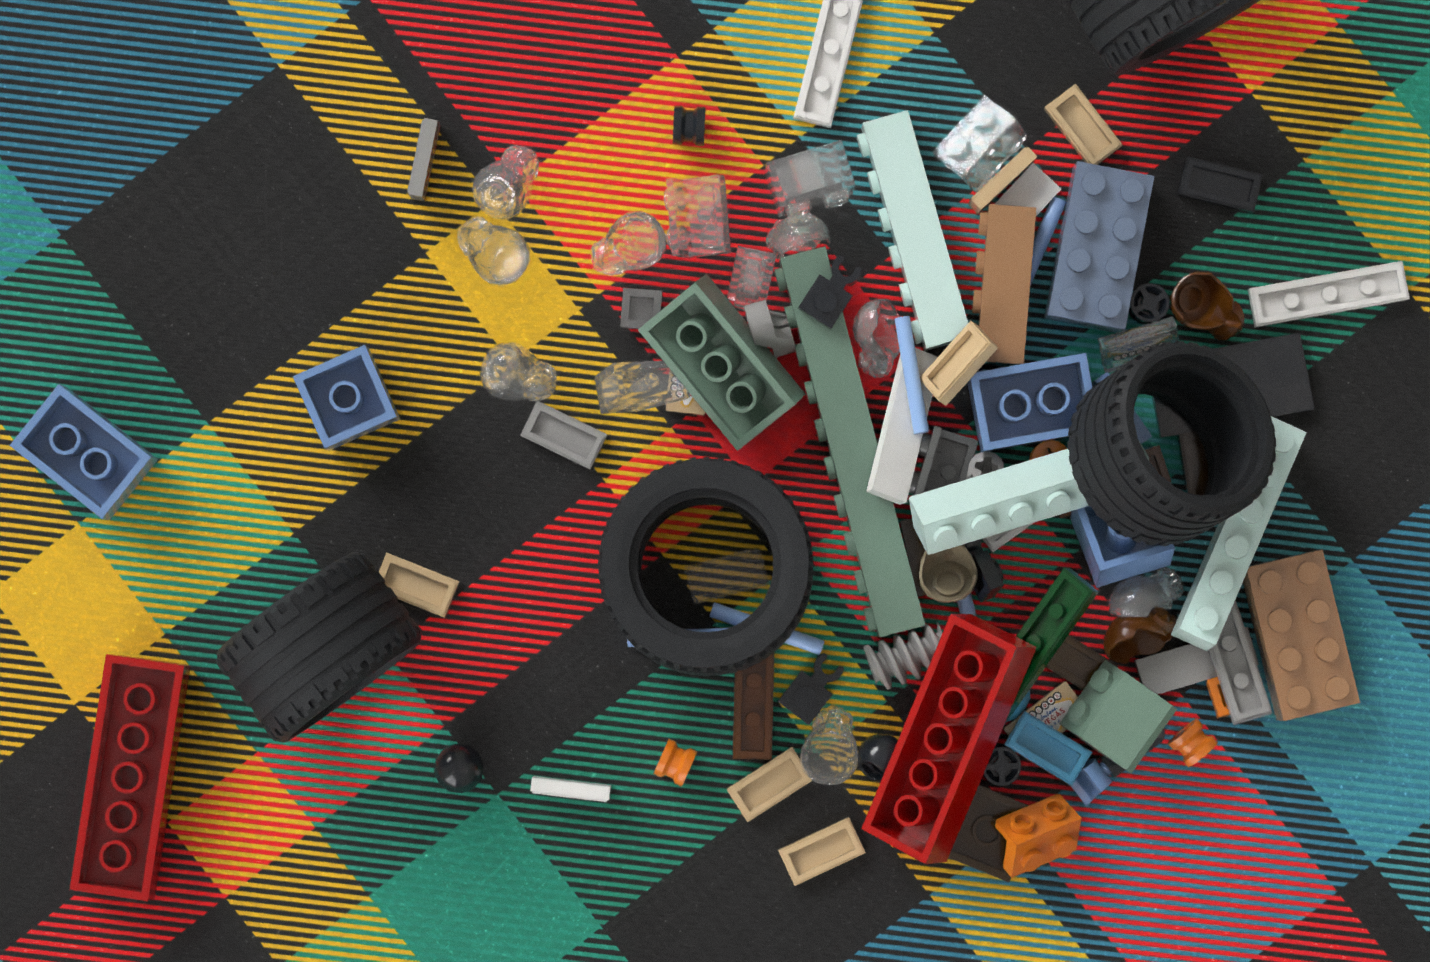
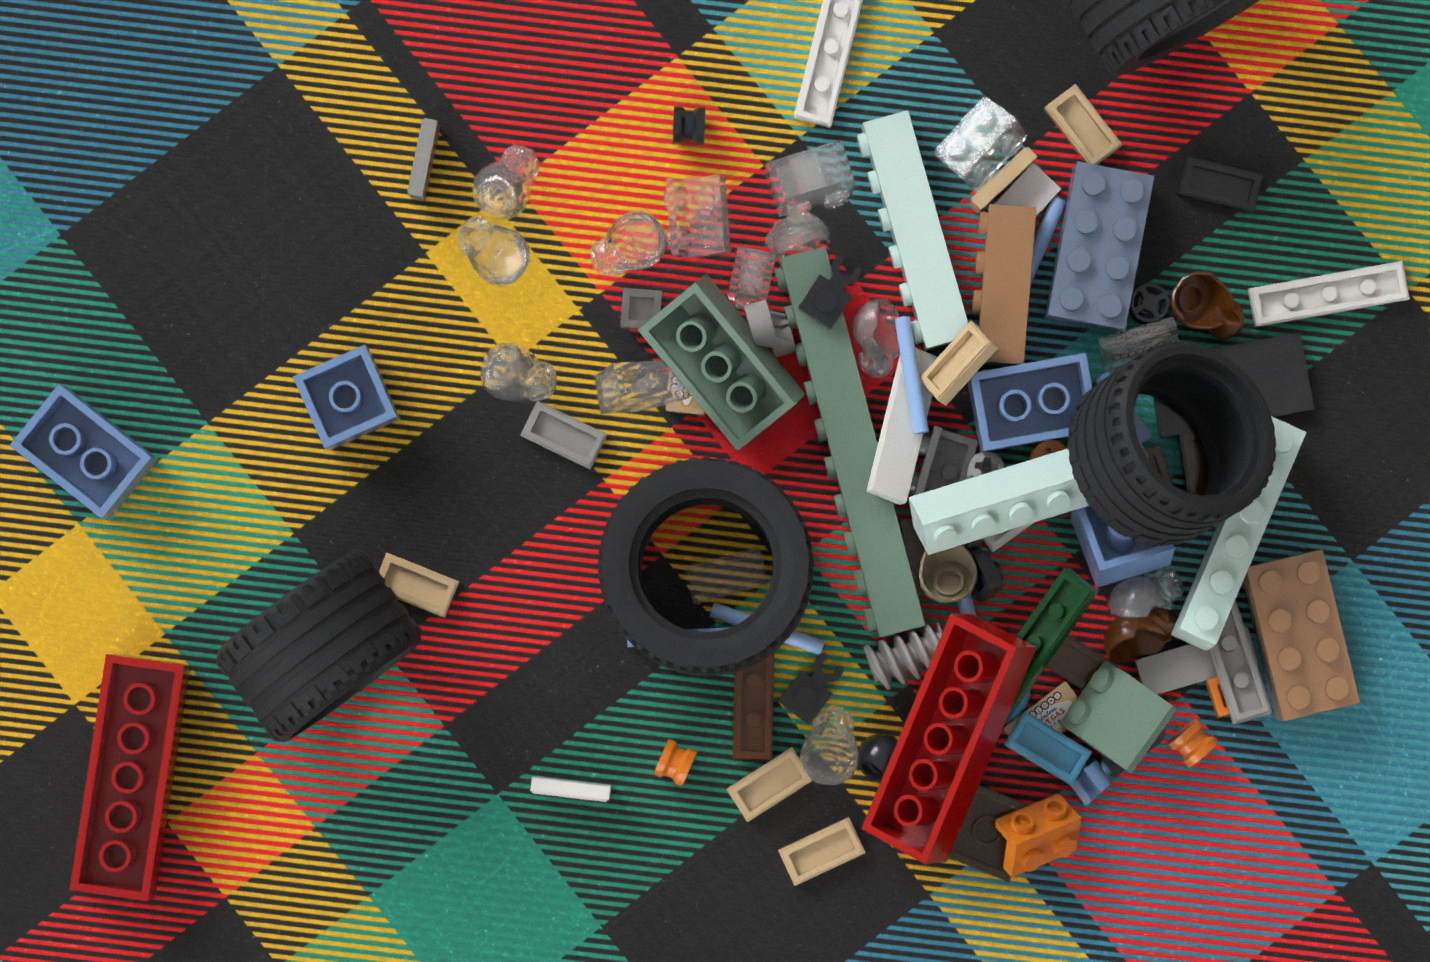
black piece [434,744,484,793] -> none
black wheel [983,746,1021,786] -> none

